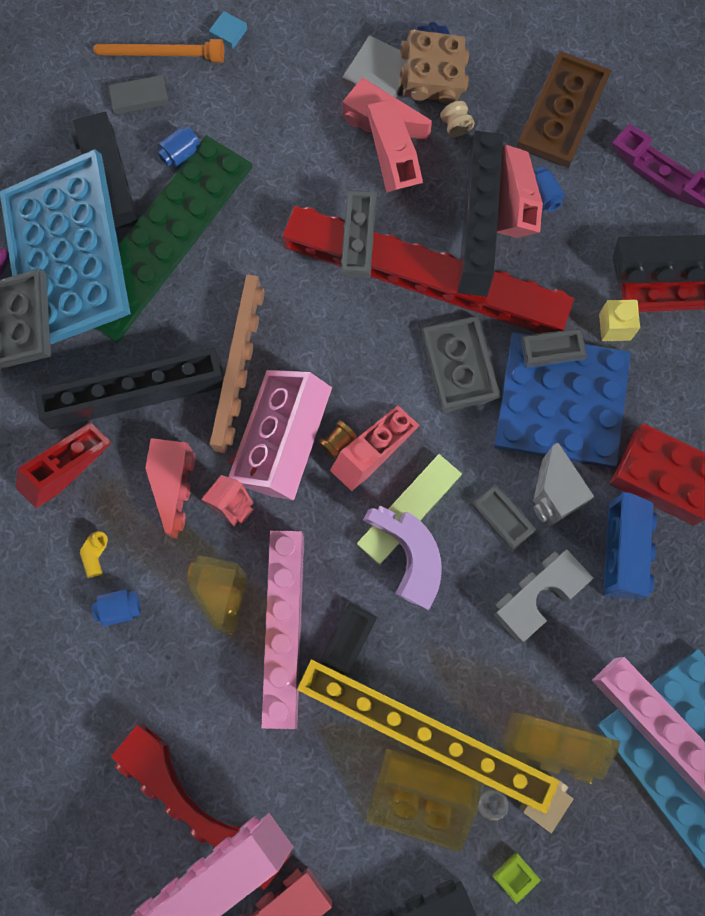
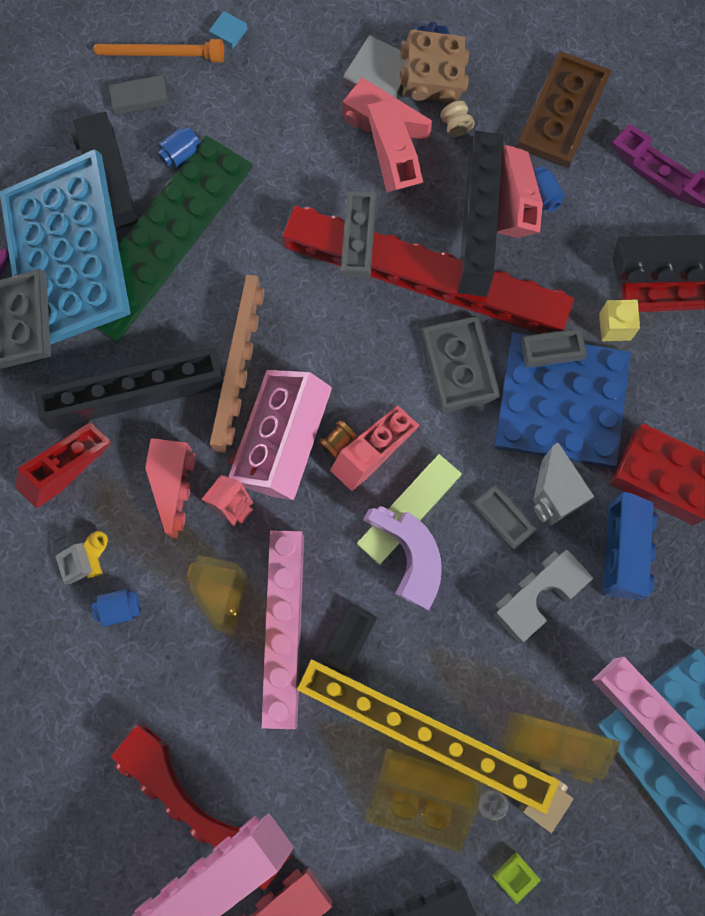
none -> light grey tile [56,543,92,585]

